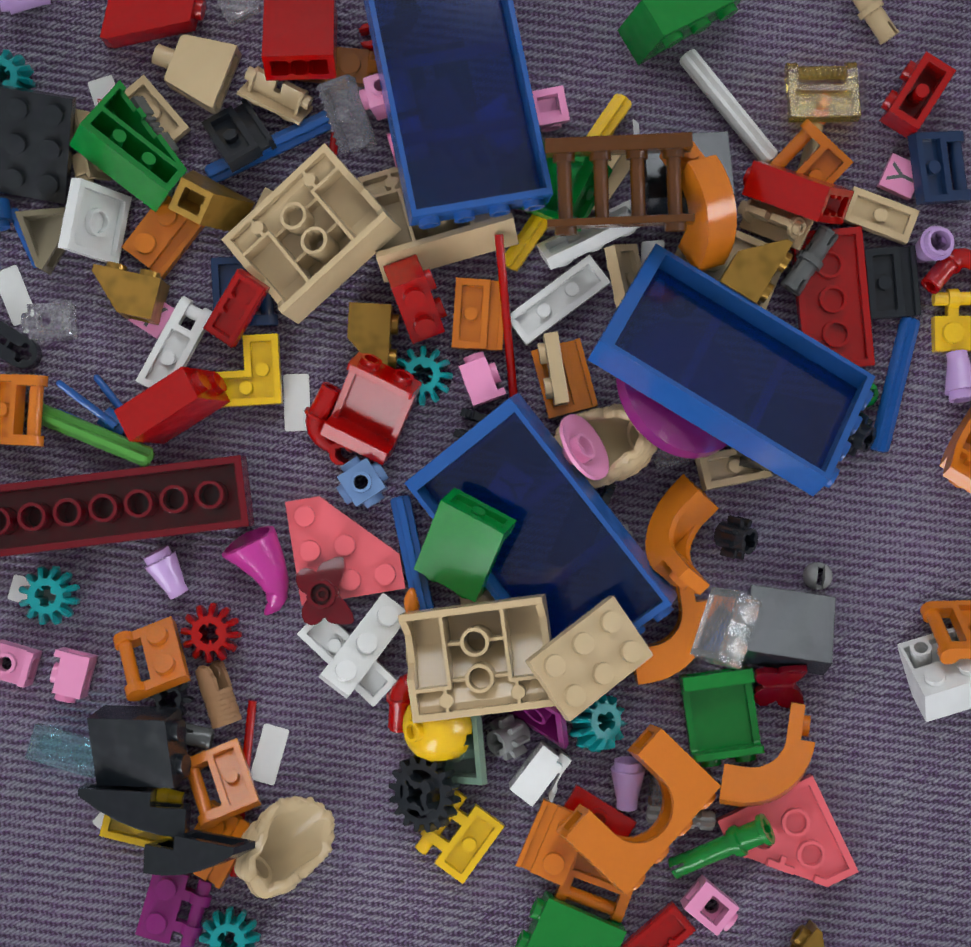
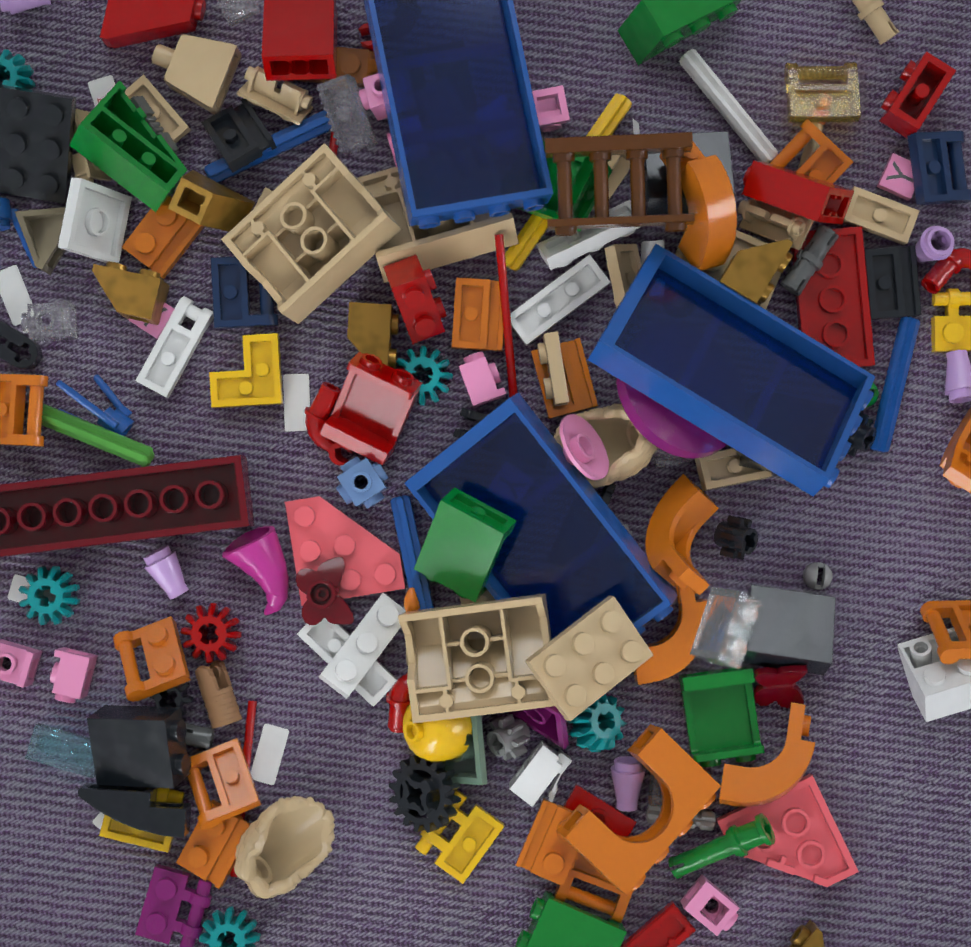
red brick [114,367,230,444] -> none
black slope [143,830,255,876] -> none
red plate [203,268,270,348] -> none

